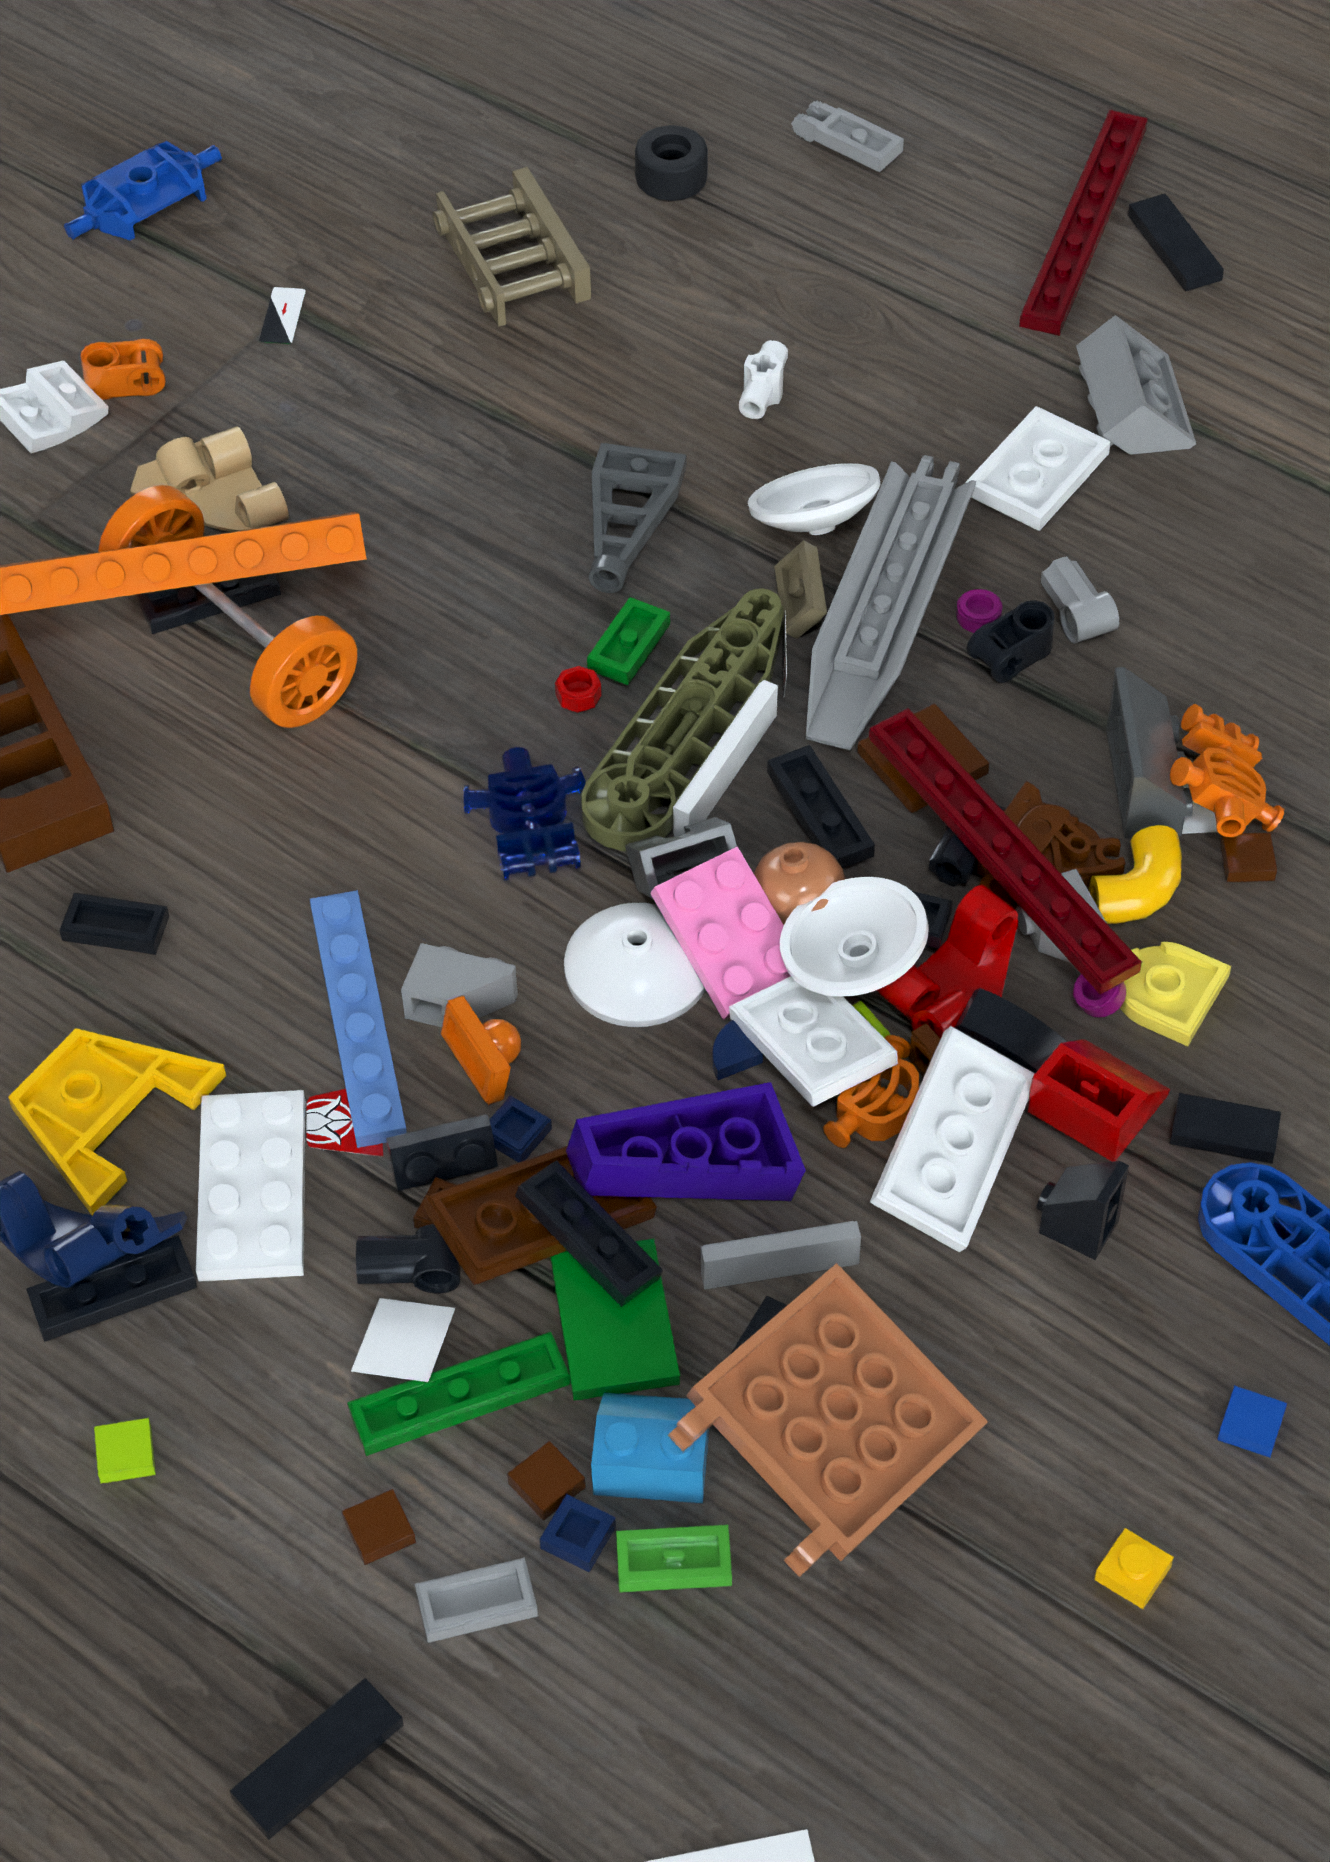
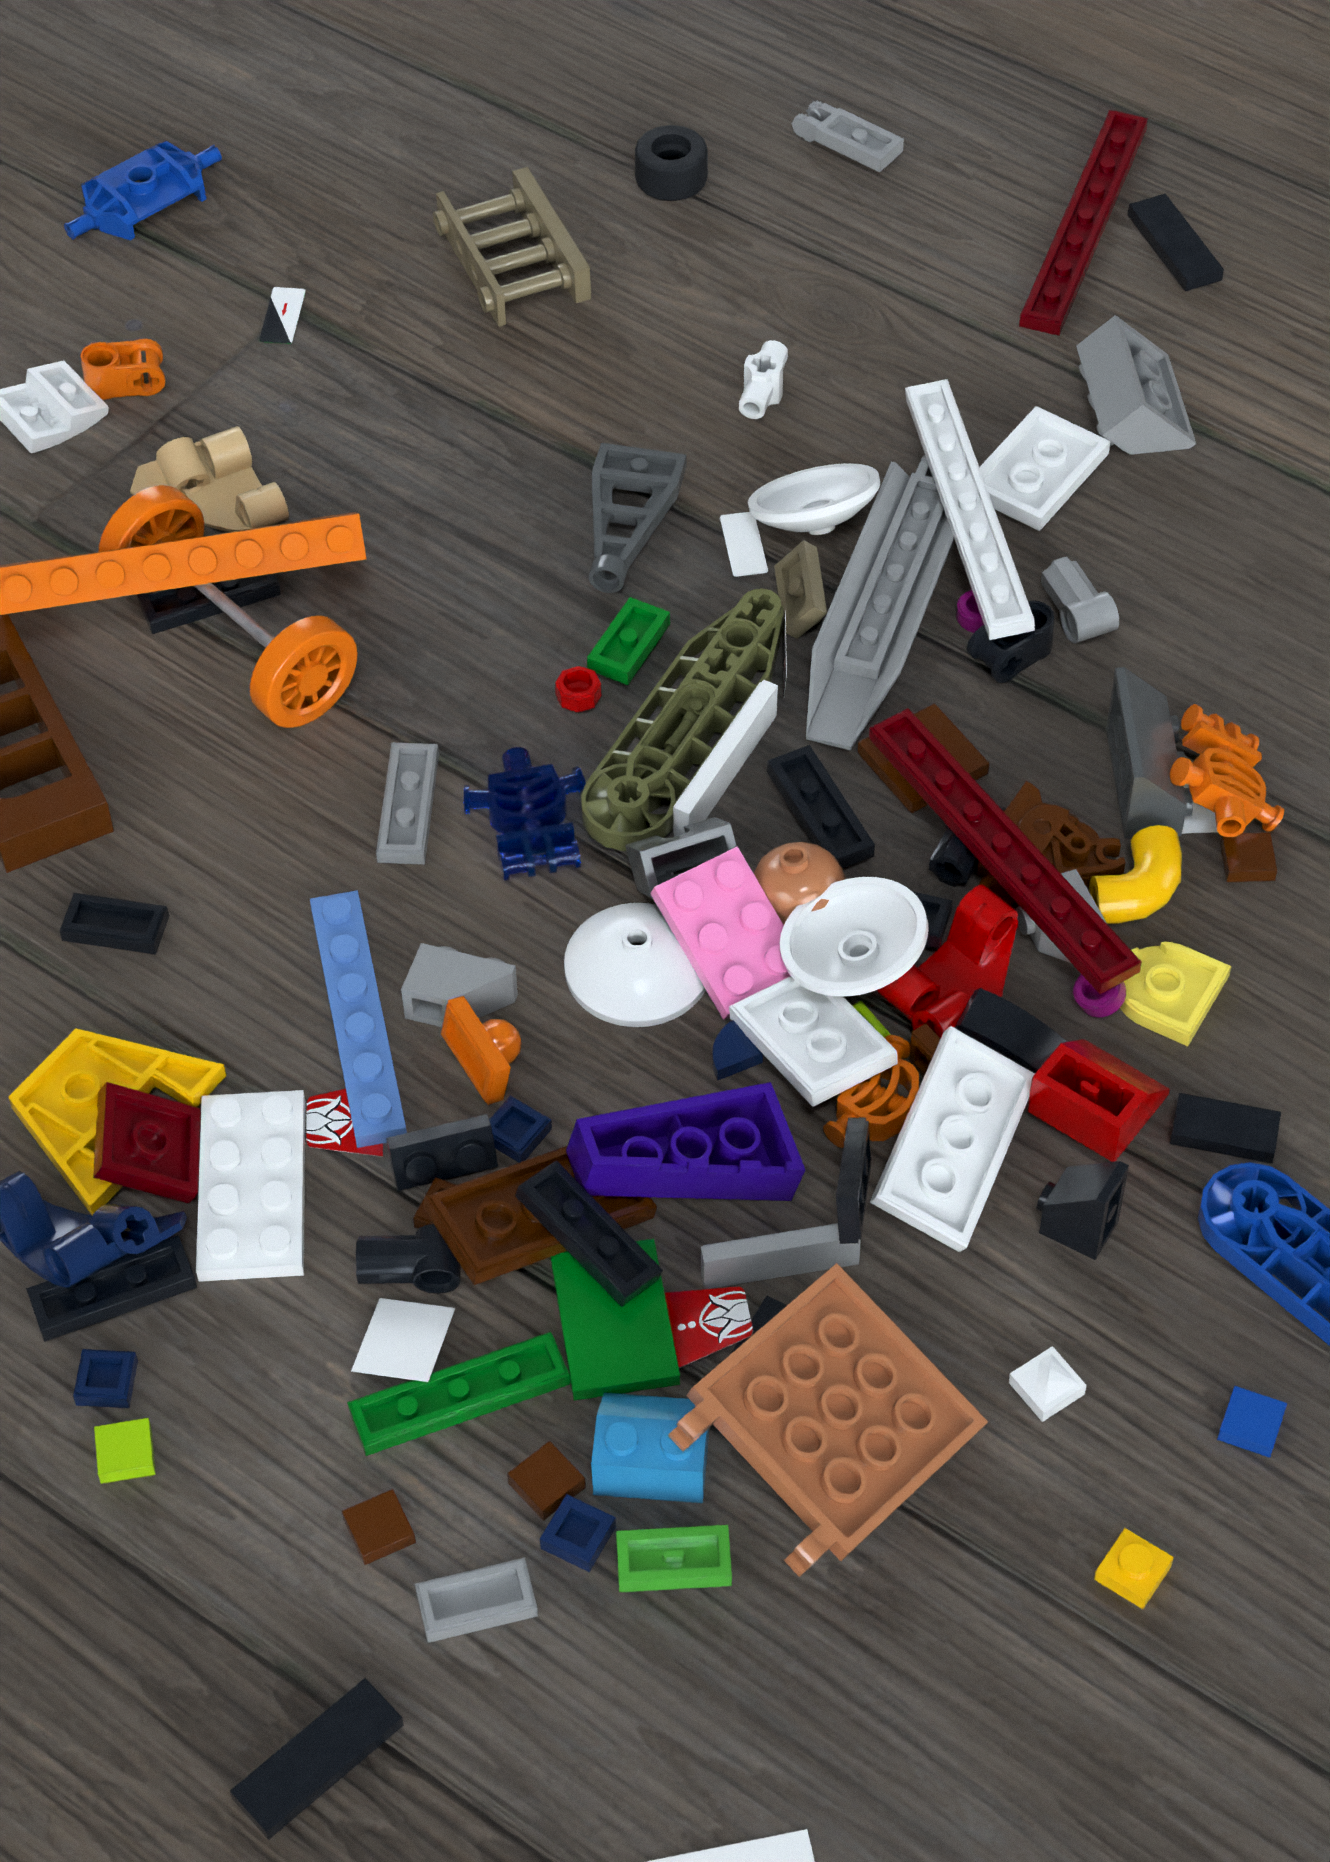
none -> dark blue tile [73,1349,138,1408]
none -> dark red hinge [93,1082,201,1203]
none -> light grey tile [376,742,439,865]
none -> red sticker [665,1287,753,1368]
none -> white sticker [720,512,768,577]
none -> black tile [836,1117,872,1244]
none -> white tile [905,379,1035,640]
none -> white tile [1009,1346,1087,1422]

